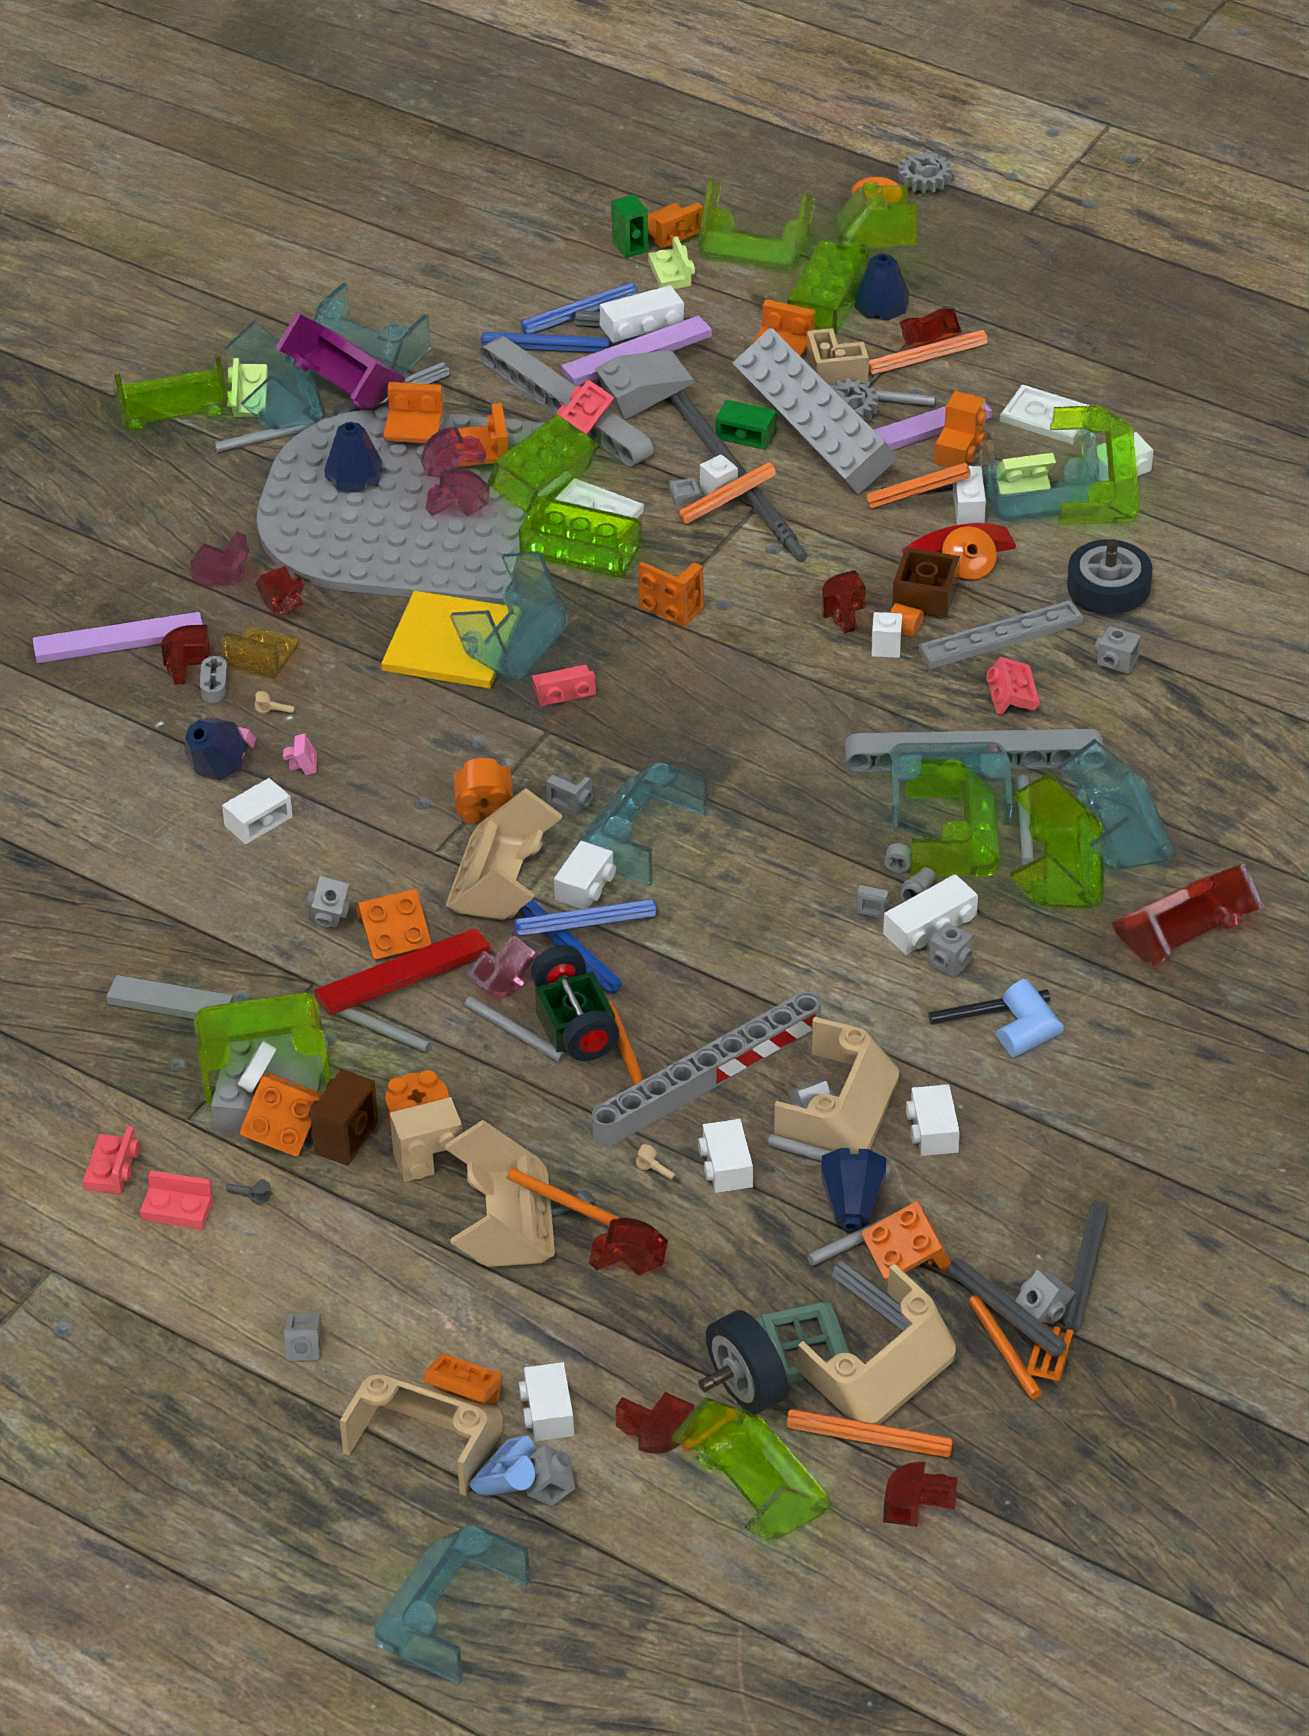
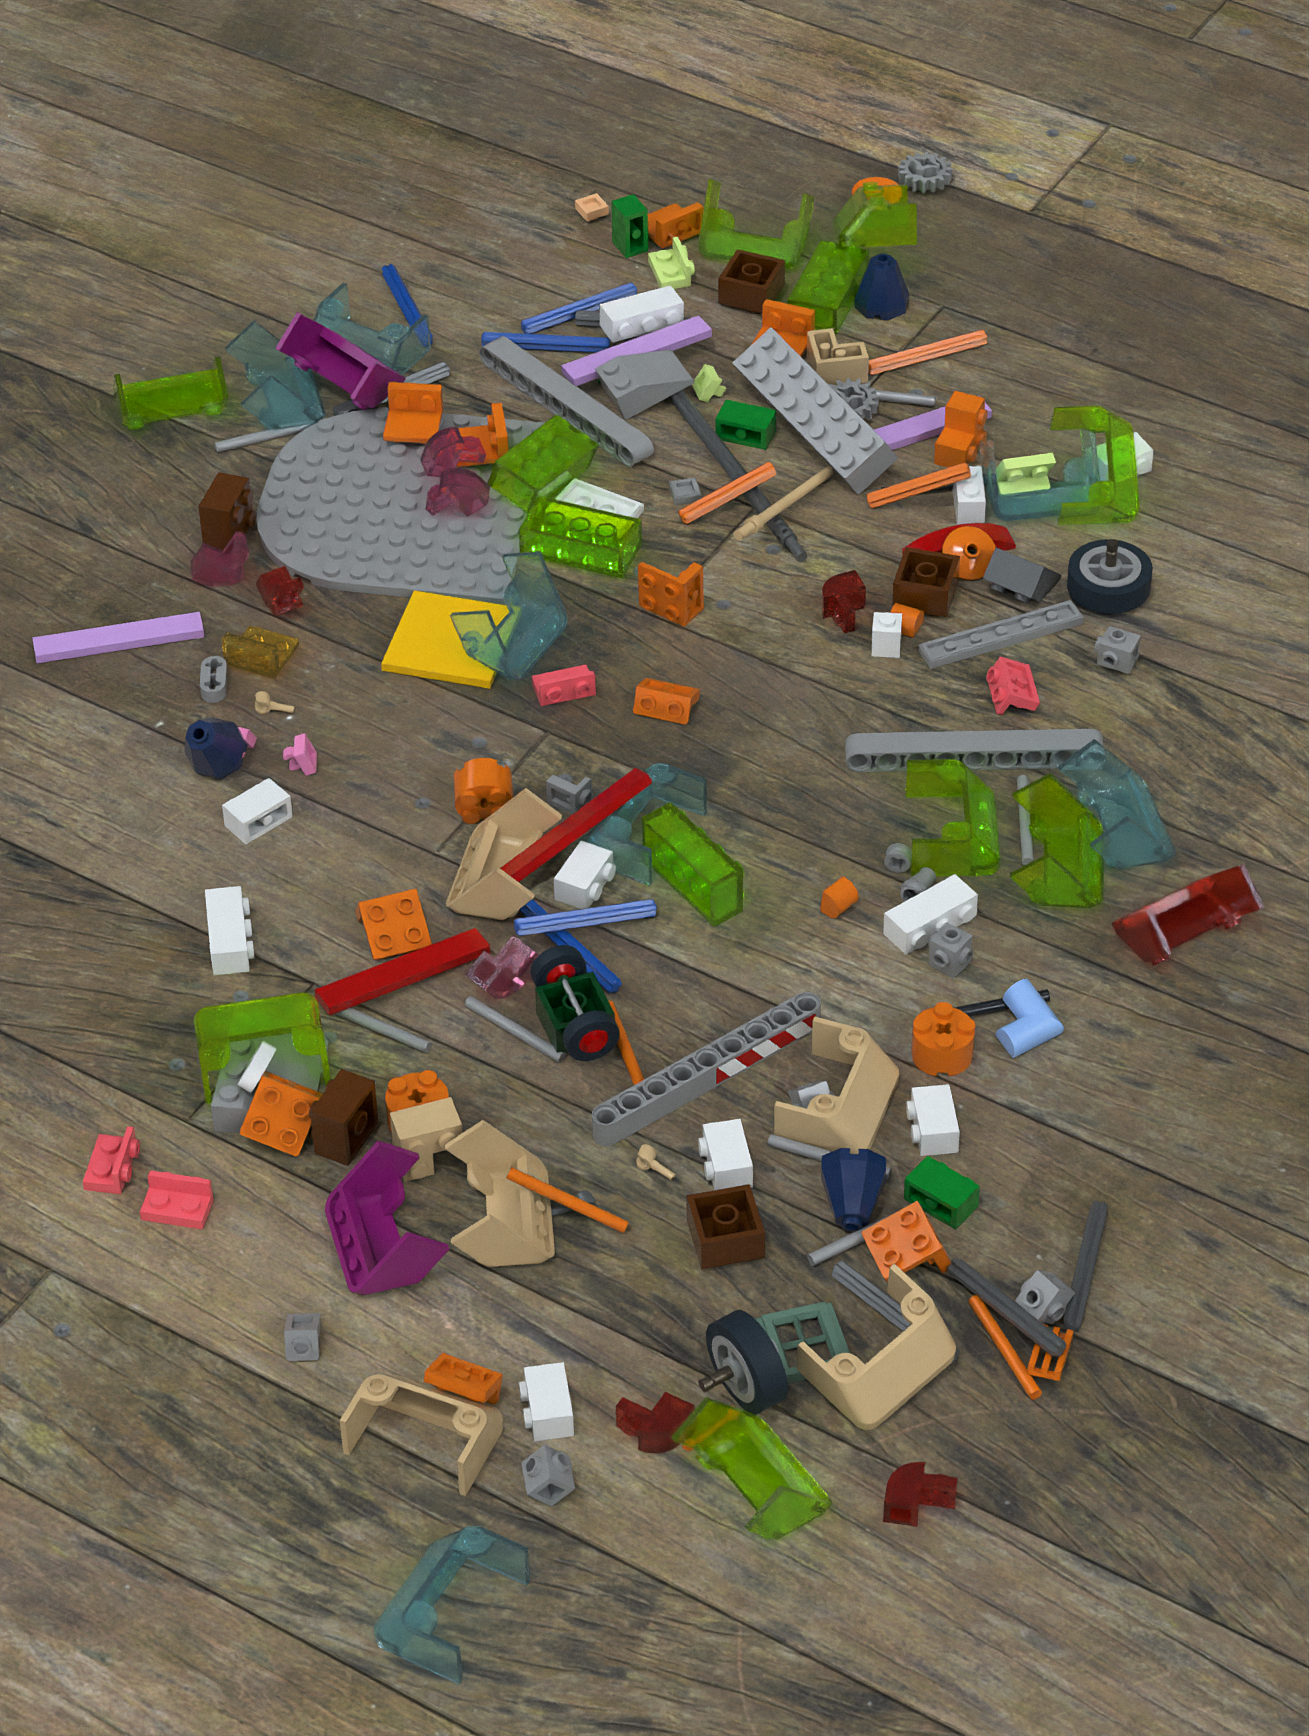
light grey tile [106,975,234,1025] -> none
clear red brick [161,624,210,685] -> none
dark grey hand [226,1179,273,1205] -> none
yellowish green bracket [227,358,268,417] -> none
light grey brick [305,876,350,928] -> none
dark blue cone [324,422,383,492] -> none
light blue brick [468,1436,537,1496] -> none
coral bracket [555,380,614,439] -> none
clear red brick [589,1218,668,1275] -> none
white brick [700,454,738,495] -> none
orange axle [786,1409,953,1457] -> none
light grey tile [856,885,889,919] -> none
clear light blue windscreen [889,742,1013,827] -> none
clear red brick [899,308,962,347] -> none
white tile [1000,385,1095,444] -> none
none -> reddish brown brick [198,472,256,554]
none -> white brick [205,886,254,975]
none -> magenta windscreen [325,1141,450,1296]
none -> blue axle [382,264,433,346]
none -> red tile [500,768,652,882]
none -> light nougat plate [575,193,609,222]
none -> orange bracket [633,678,700,724]
none -> clear neon green brick [642,802,744,927]
none -> reddish brown brick [686,1184,765,1269]
none -> yellowish green tile [692,364,726,402]
none -> reddish brown brick [718,249,785,313]
none -> tan bar [733,466,834,541]
none -> orange brick [820,876,859,919]
none -> green brick [904,1155,980,1230]
none -> orange brick [911,1002,976,1076]
none -> dark grey slope [983,548,1061,603]

